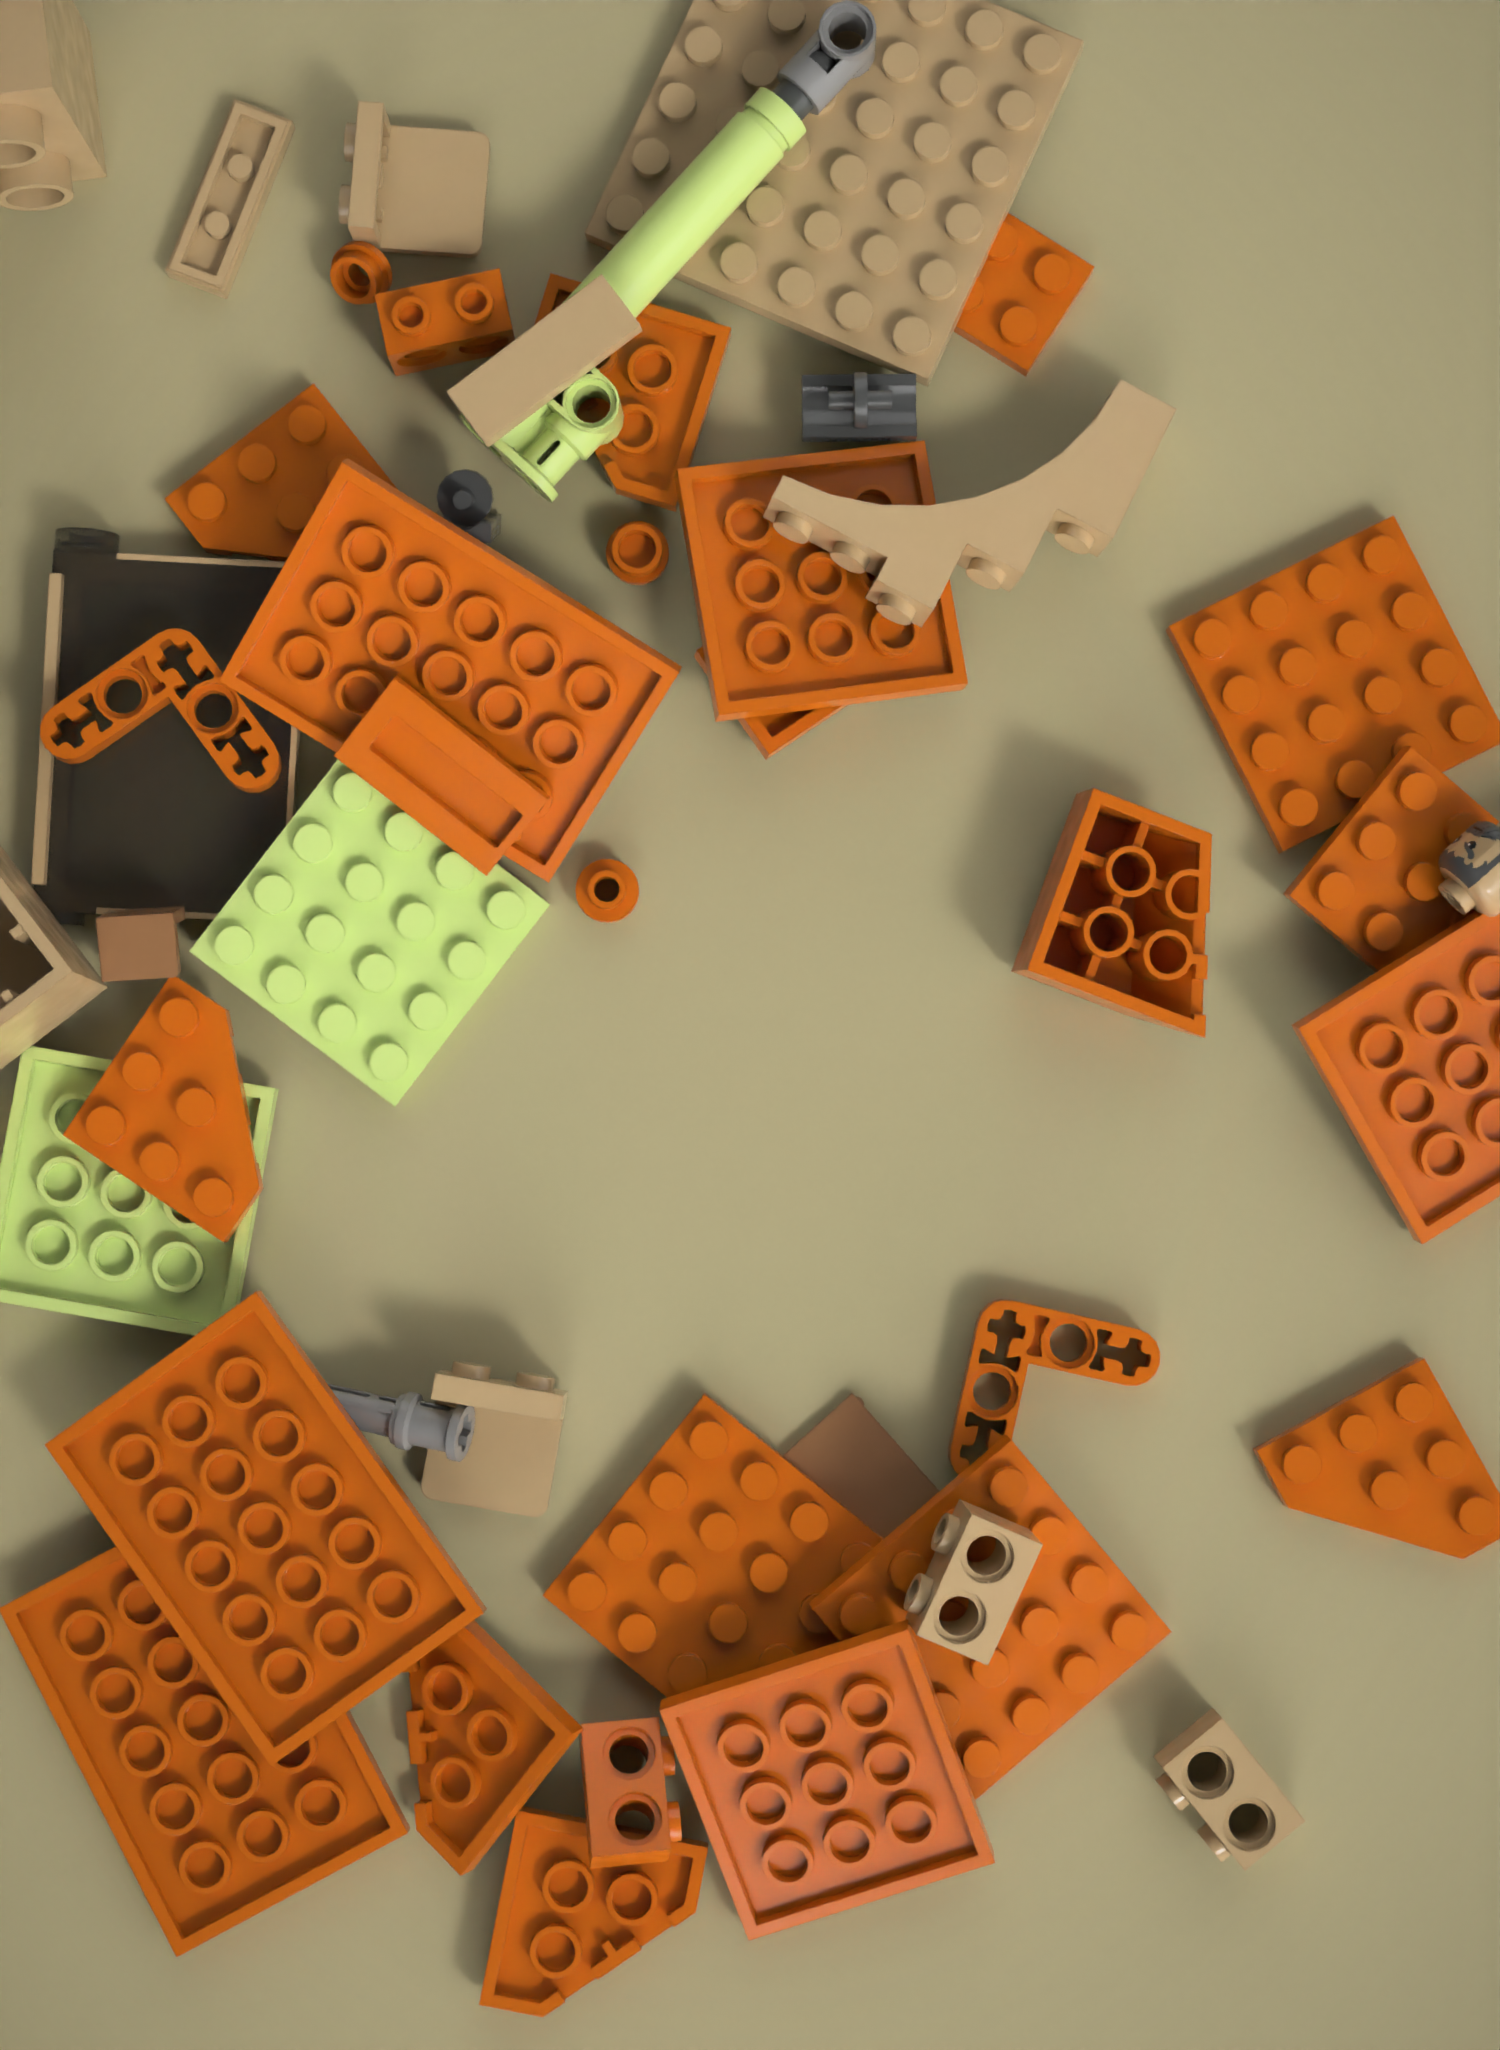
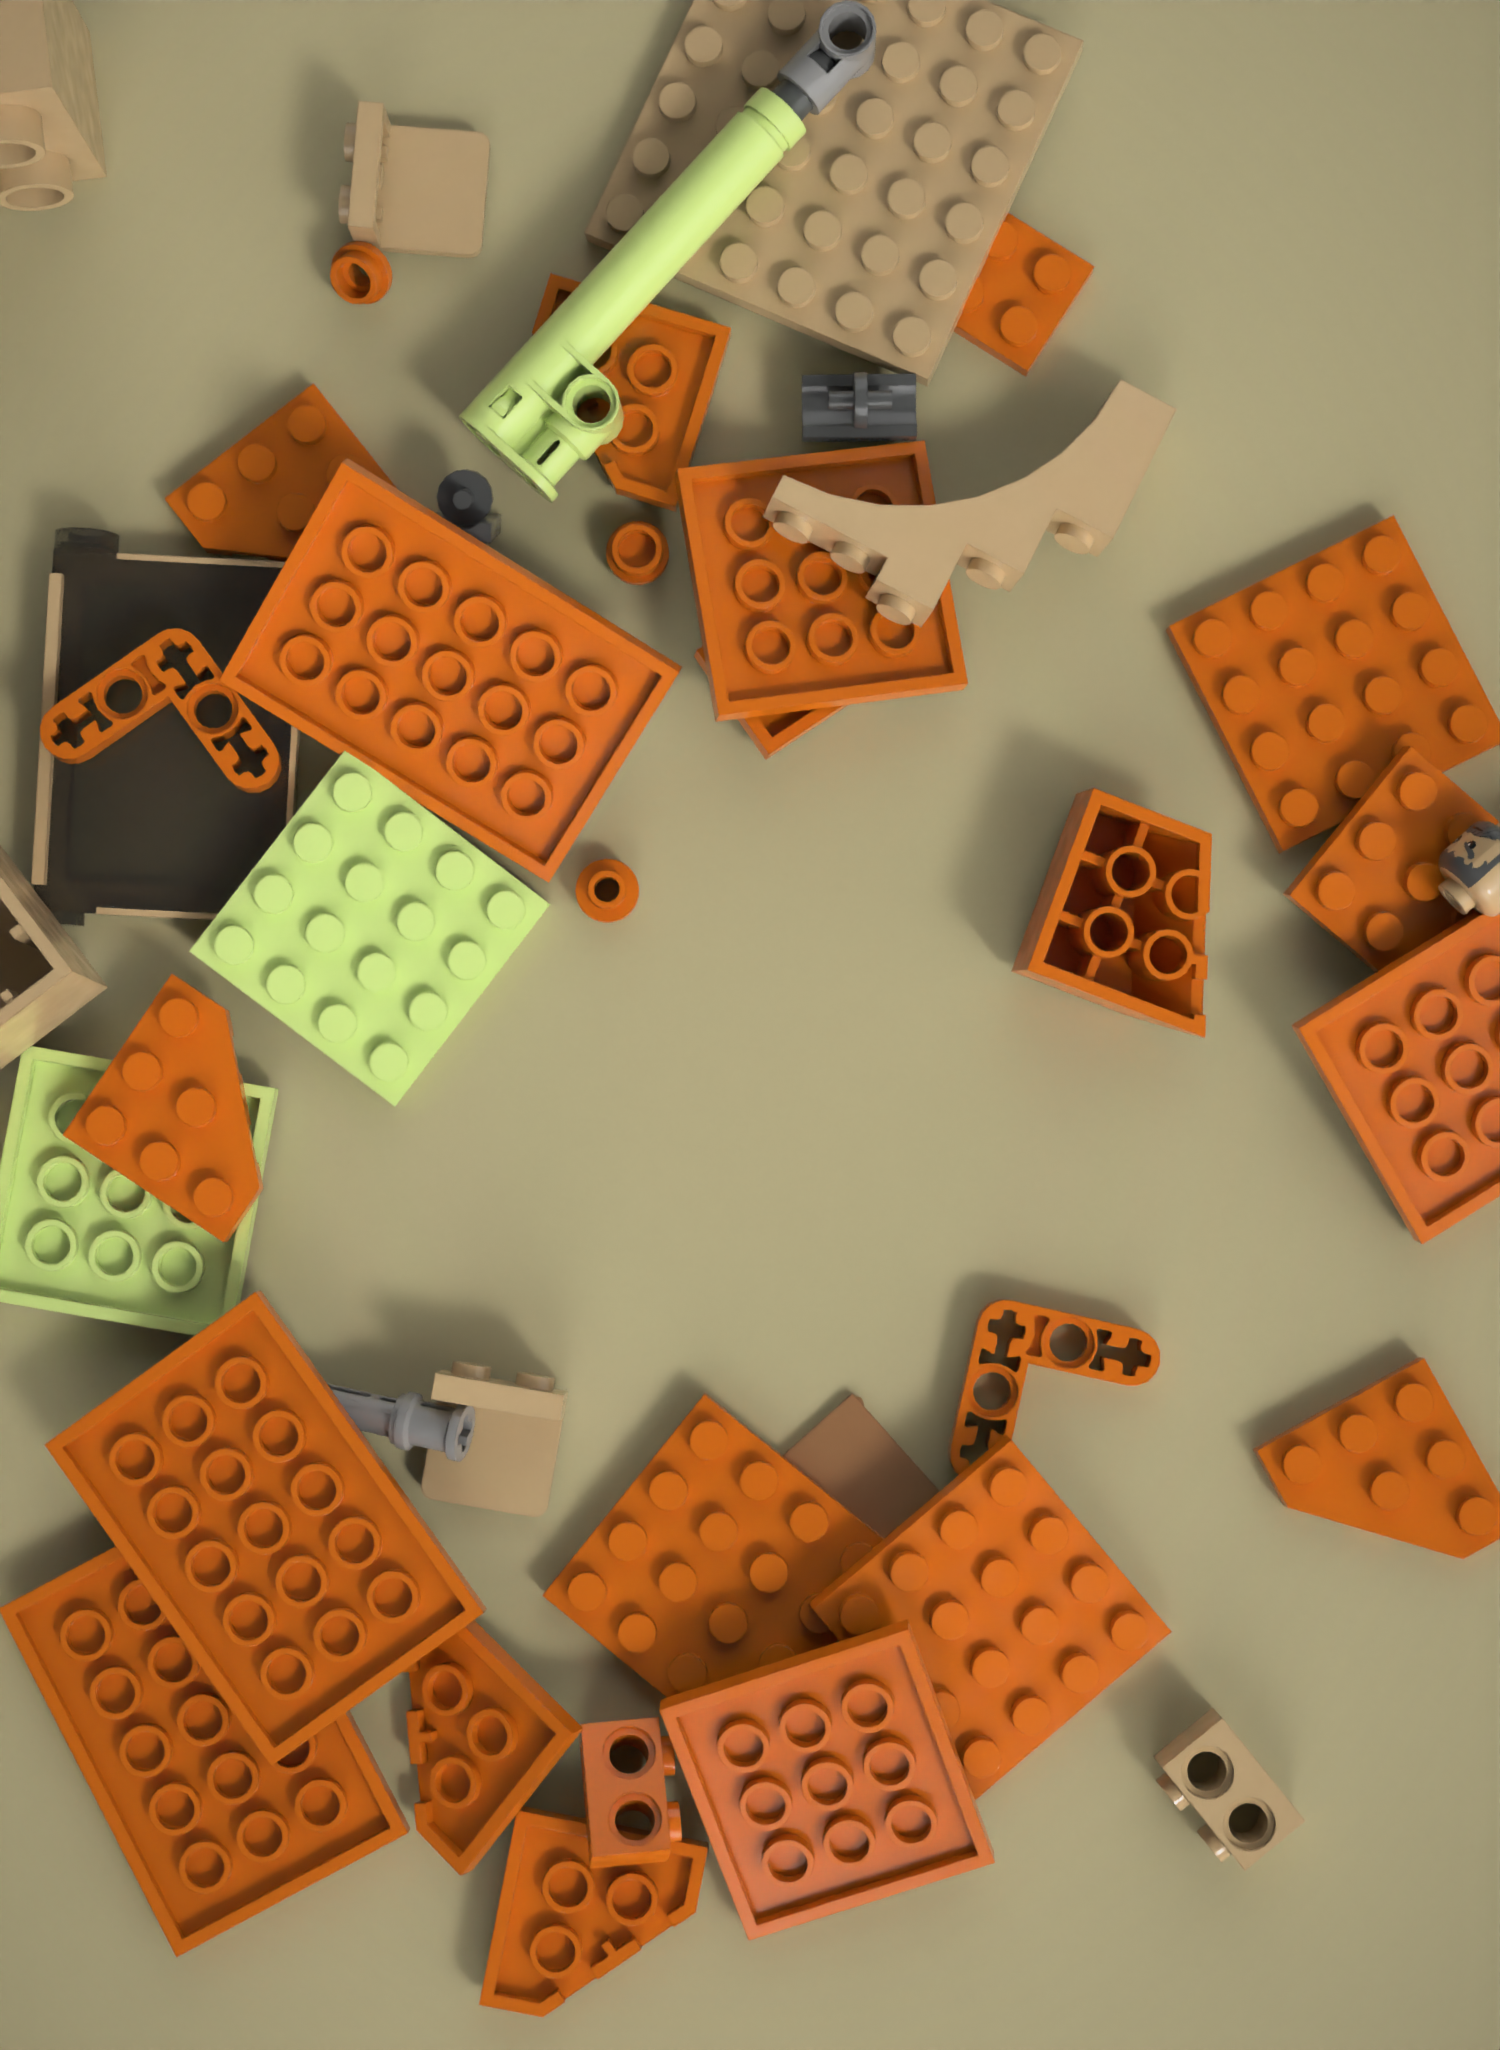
medium nougat panel [96,906,185,982] -> none
tan tile [165,99,295,299] -> none
orange piece [334,675,550,876] -> none
orange brick [374,268,515,376] -> none
tan tile [446,274,642,448] -> none
tan brick [904,1499,1043,1665] -> none

